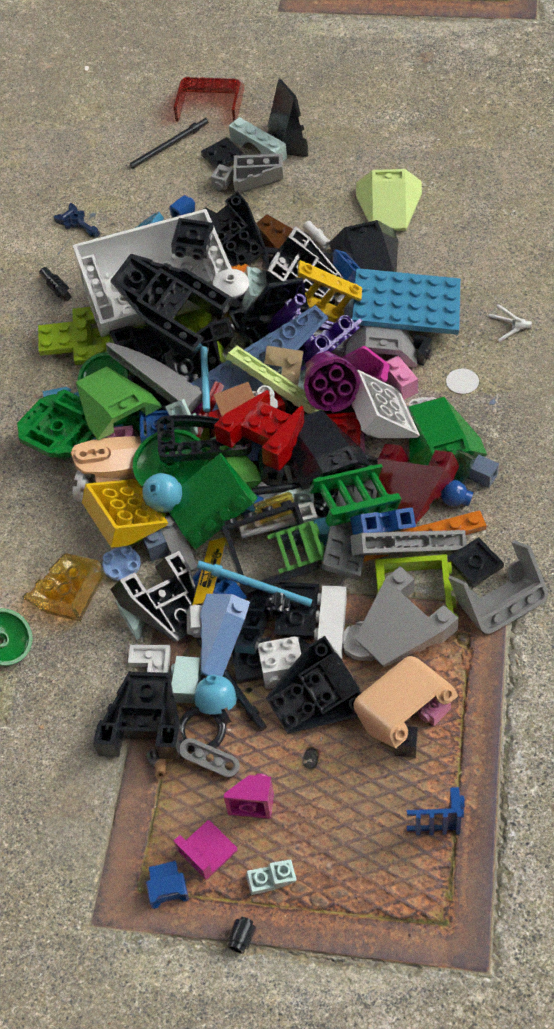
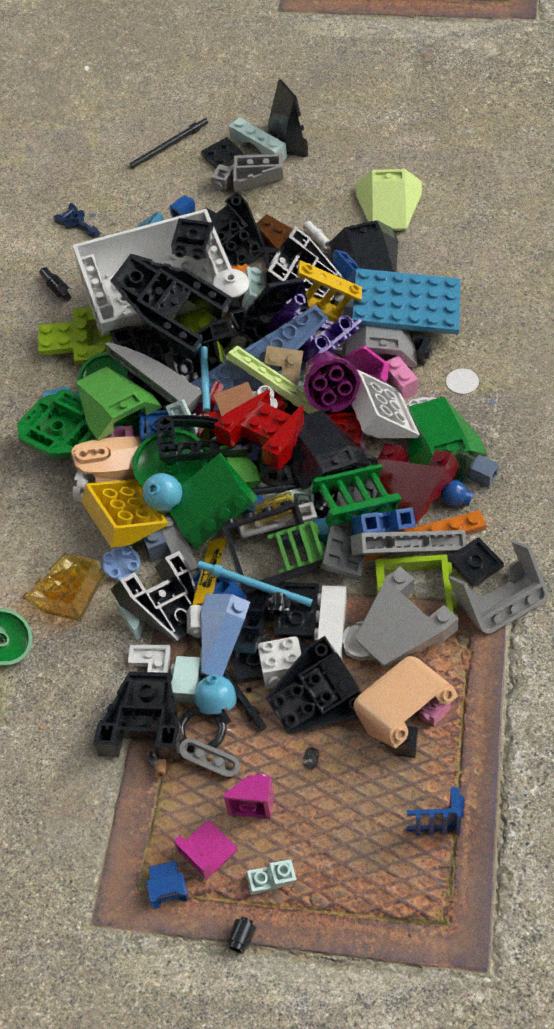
clear red windscreen [173,77,244,122] -> none
white plant [489,304,532,342] -> none

